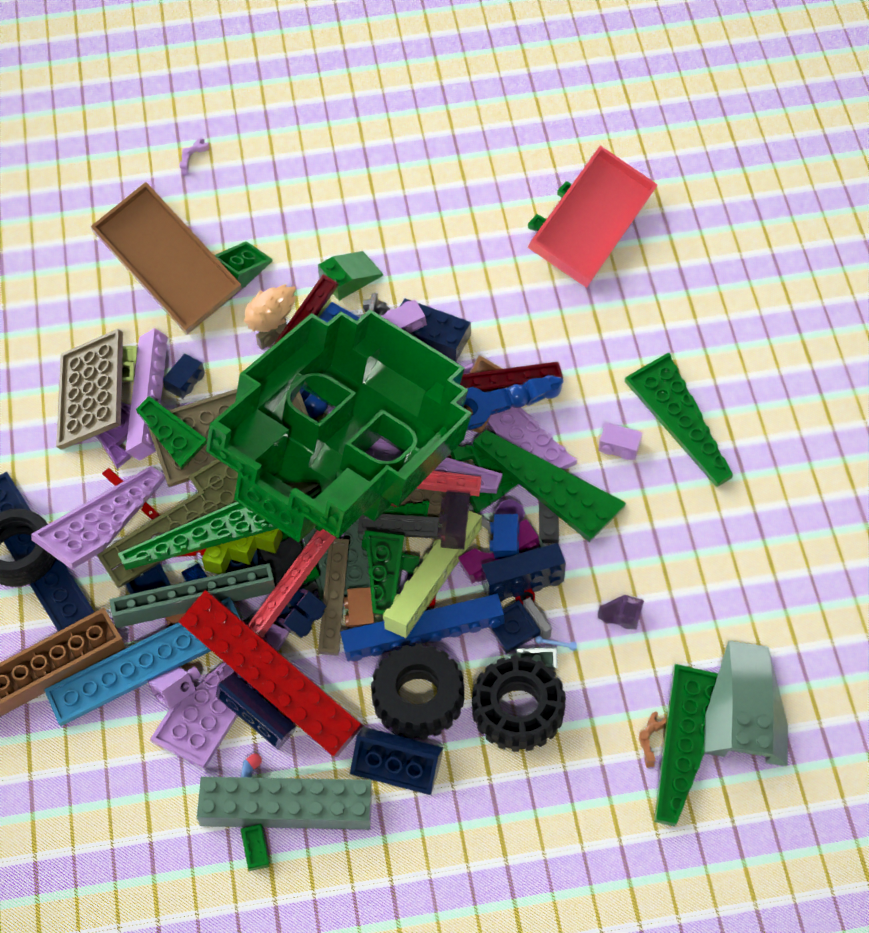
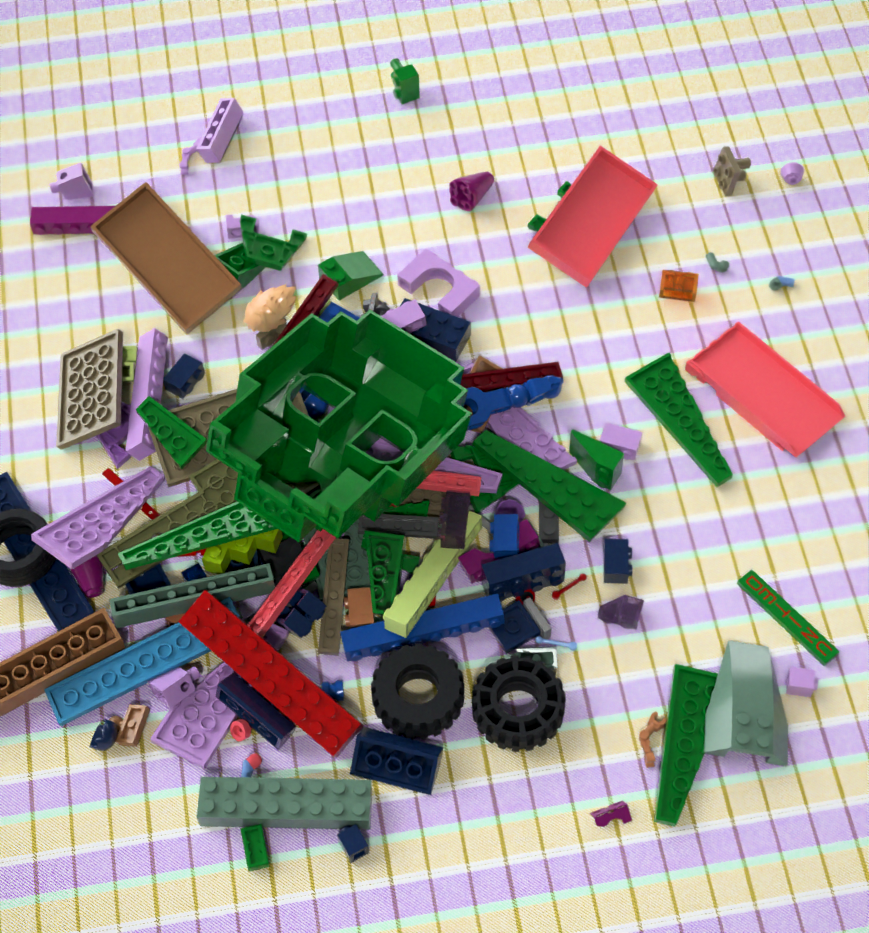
none -> magenta brick [30,206,115,235]
none -> lavender torso [49,163,94,200]
none -> magenta cone [70,555,104,598]
none -> dark blue hair [90,719,117,751]
none -> medium nougat plate [109,704,150,747]
none -> lavender brick [196,98,243,163]
none -> lavender leg [225,215,259,239]
none -> coral tile [230,719,252,741]
none -> green wing [239,214,308,271]
none -> blue wheel [322,680,344,701]
none -> dark blue brick [337,824,369,863]
none -> green brick [390,58,420,105]
none -> lavender arch [397,248,480,317]
none -> magenta cone [449,171,494,212]
none -> red hinge [552,573,587,600]
none -> green slope [569,429,624,490]
none -> magenta piece [590,800,632,827]
none -> dark blue brick [603,539,633,584]
none -> clear orange brick [659,270,699,302]
none -> coral piece [685,321,845,458]
none -> sand green arm [706,252,730,273]
none -> dark tan plate [713,146,751,196]
none -> green tile [737,569,840,667]
none -> arm [769,276,795,291]
none -> lavender cone [780,162,804,185]
none -> lavender brick [786,667,818,697]

